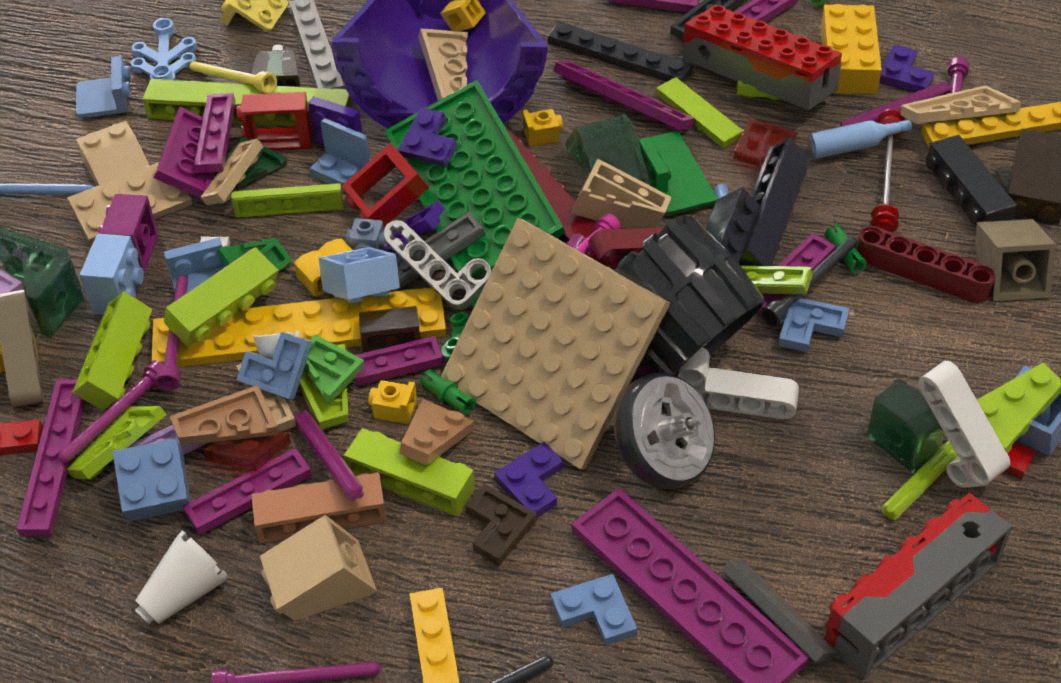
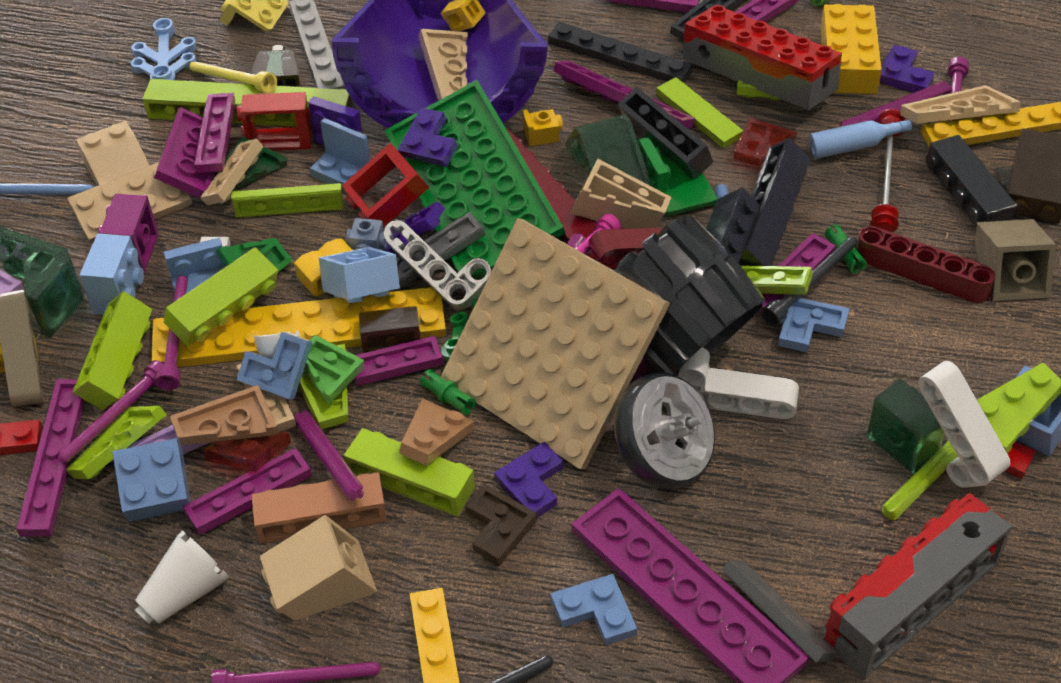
medium blue bracket [76,56,131,118] -> none
yellow brick [368,380,417,425] -> none
none -> black brick [618,87,713,180]

